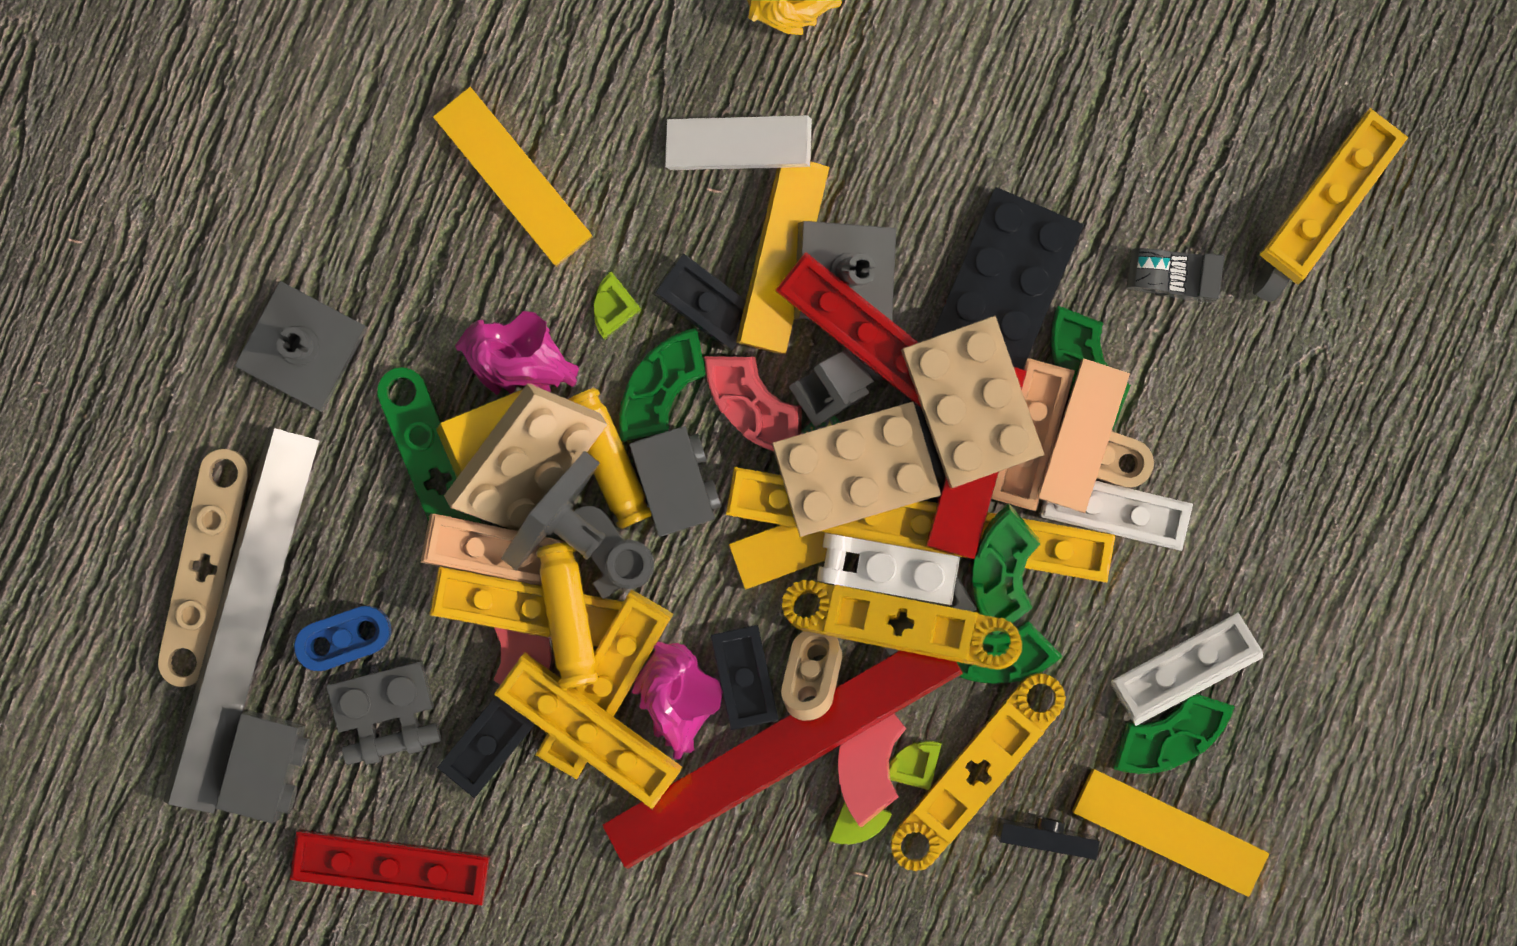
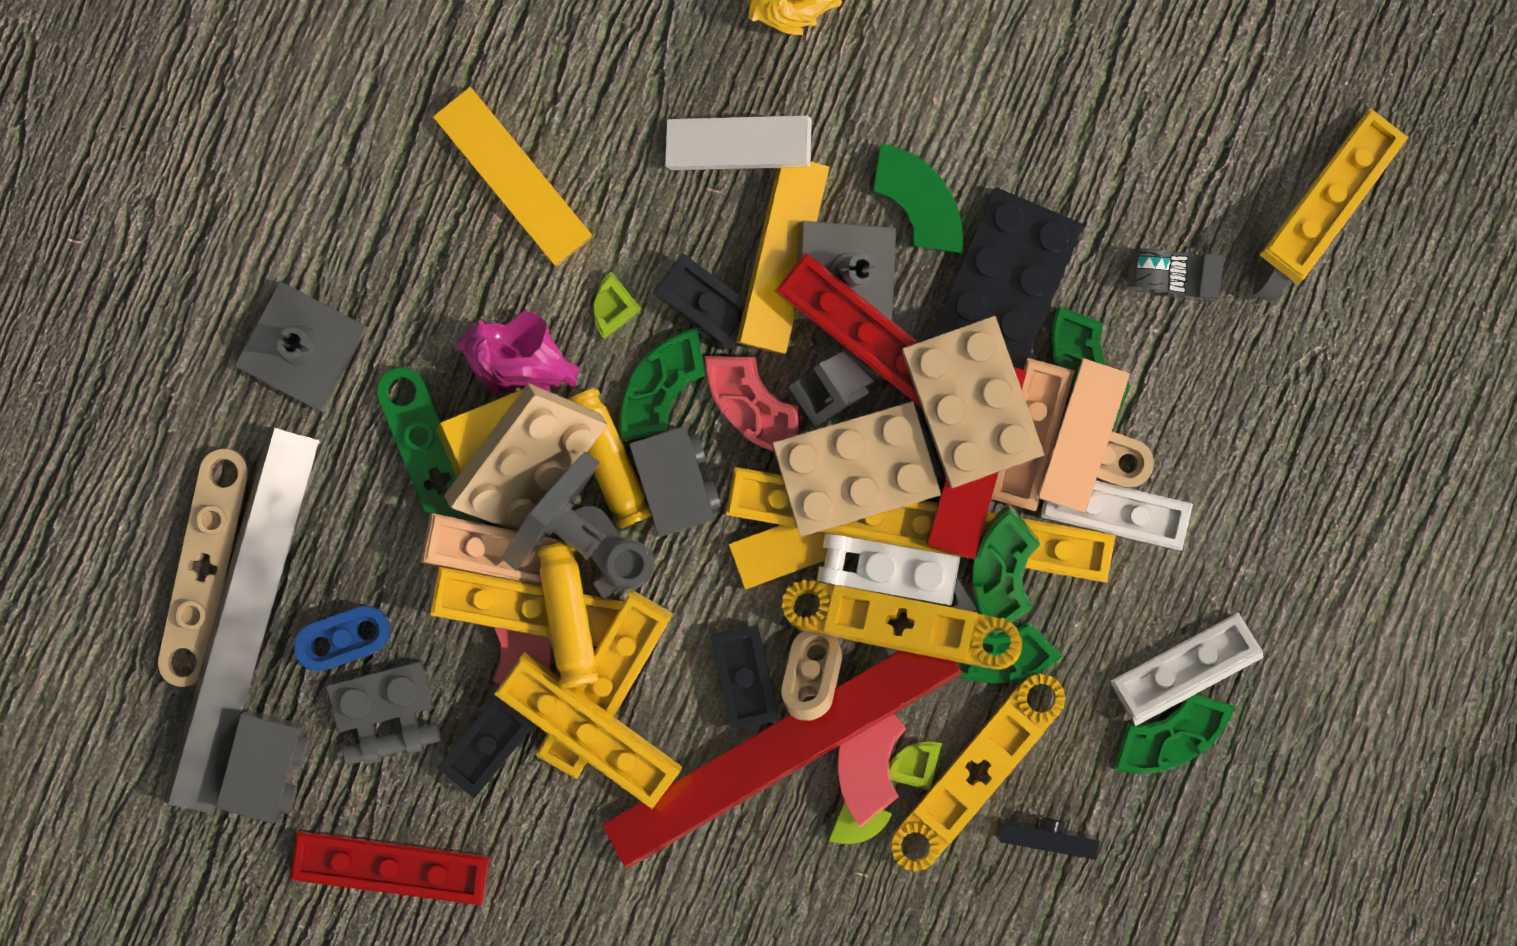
dark pink hair [632,641,723,760] -> none
yellow tile [1072,768,1270,897] -> none
none -> green tile [873,143,963,255]

